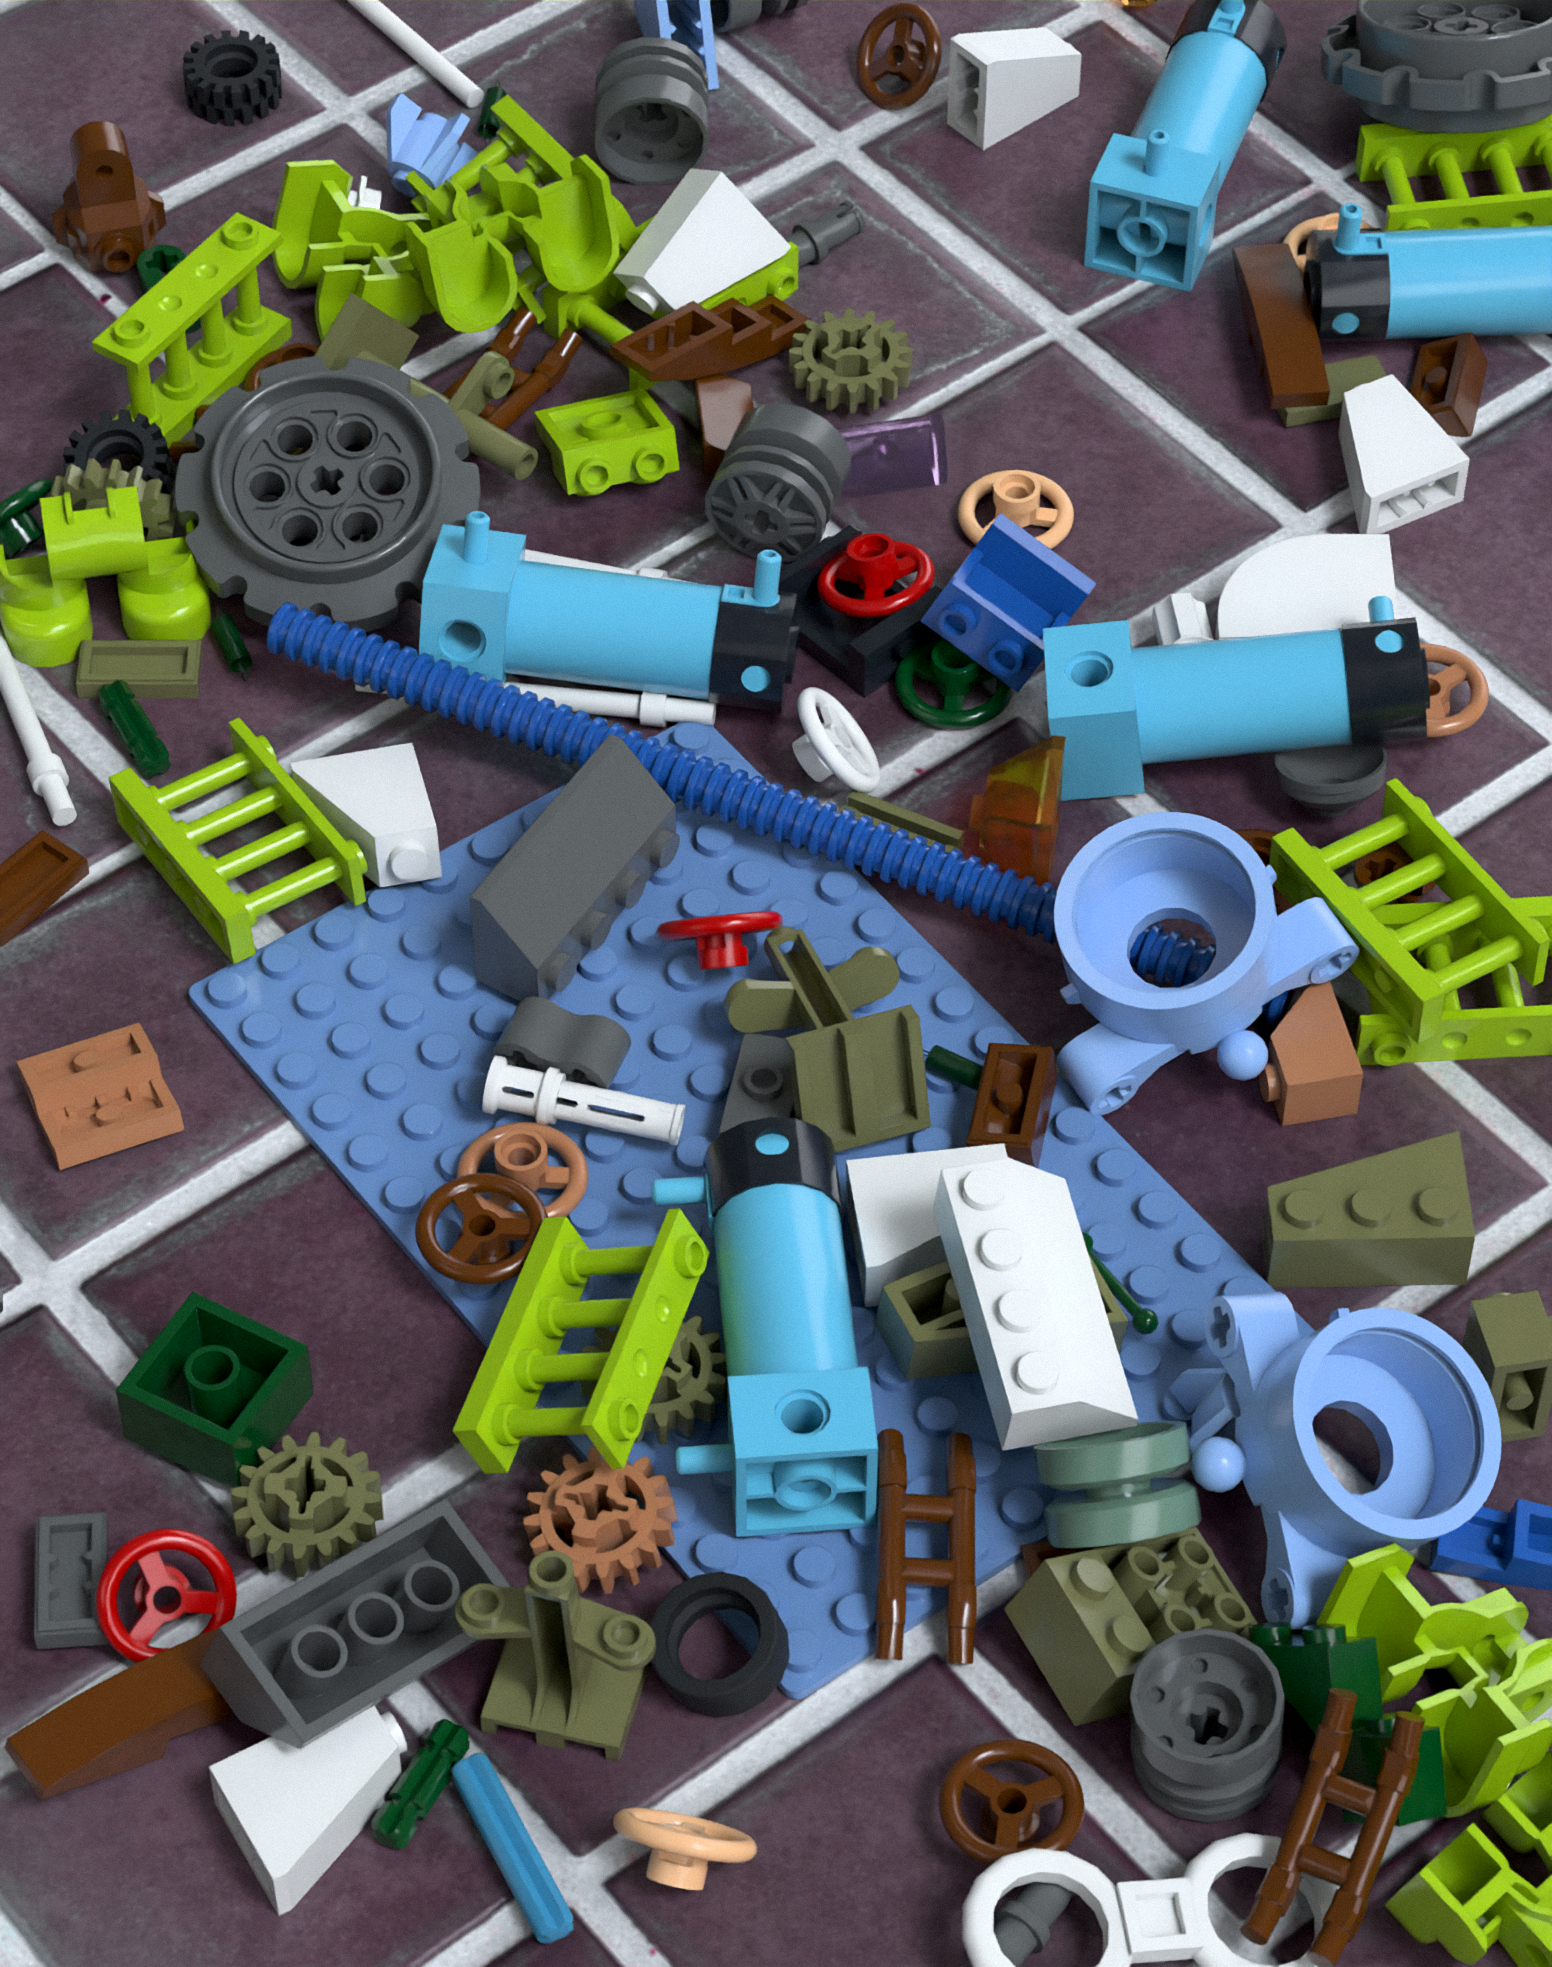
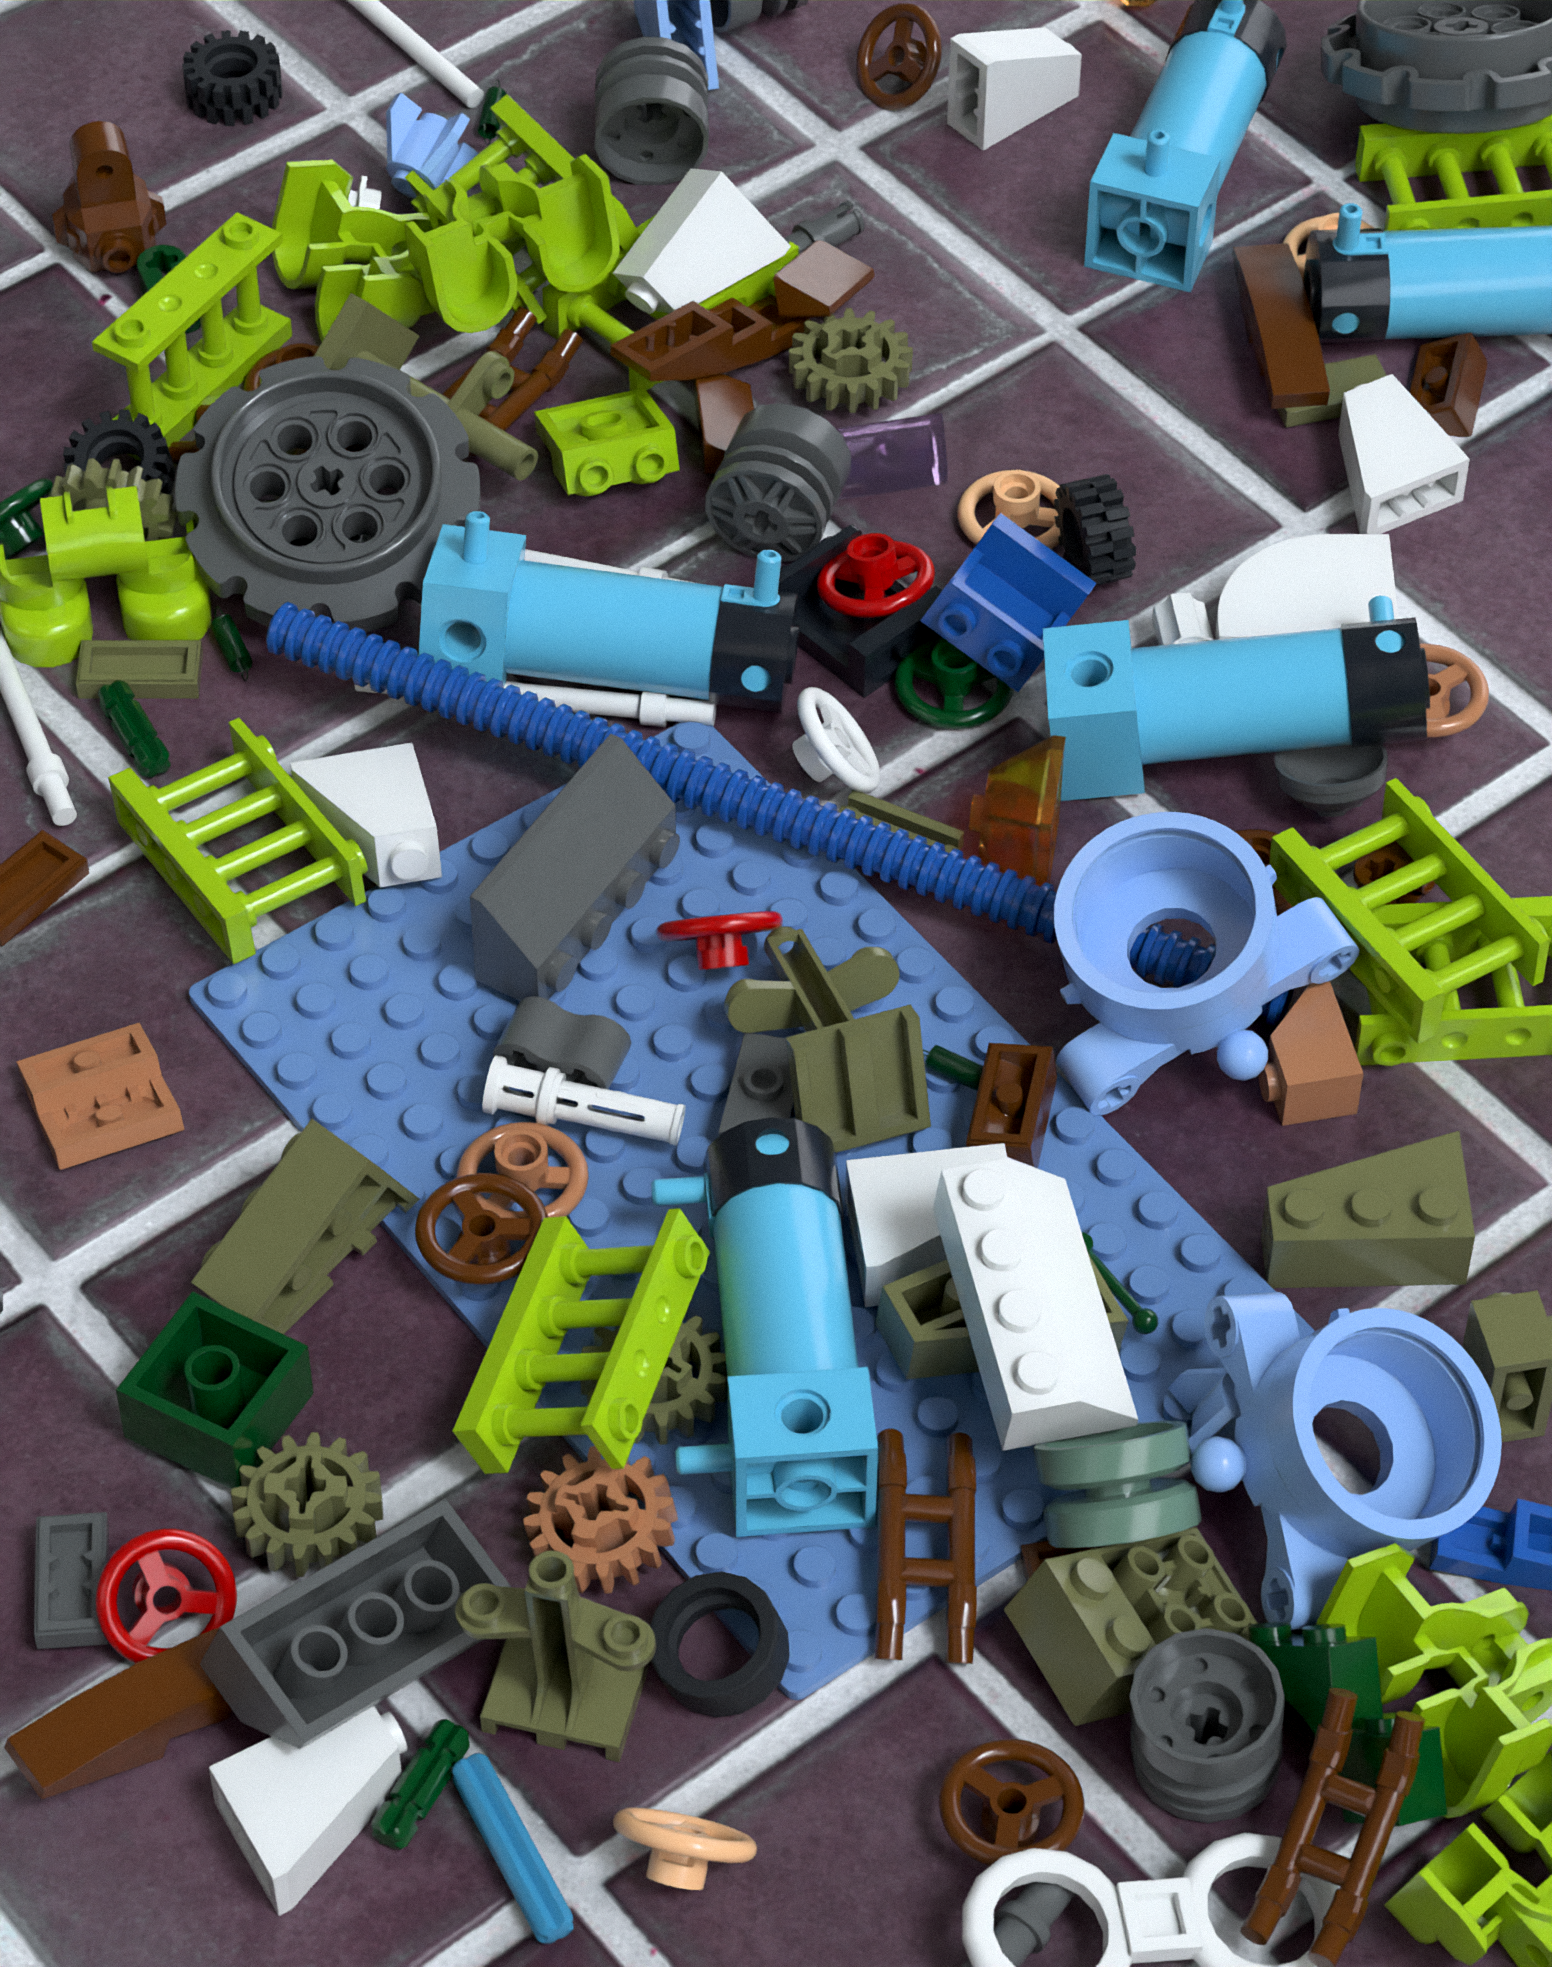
none -> olive wedge [191,1119,420,1334]
none -> slope [774,240,875,317]
none -> black tyre [1054,474,1136,586]

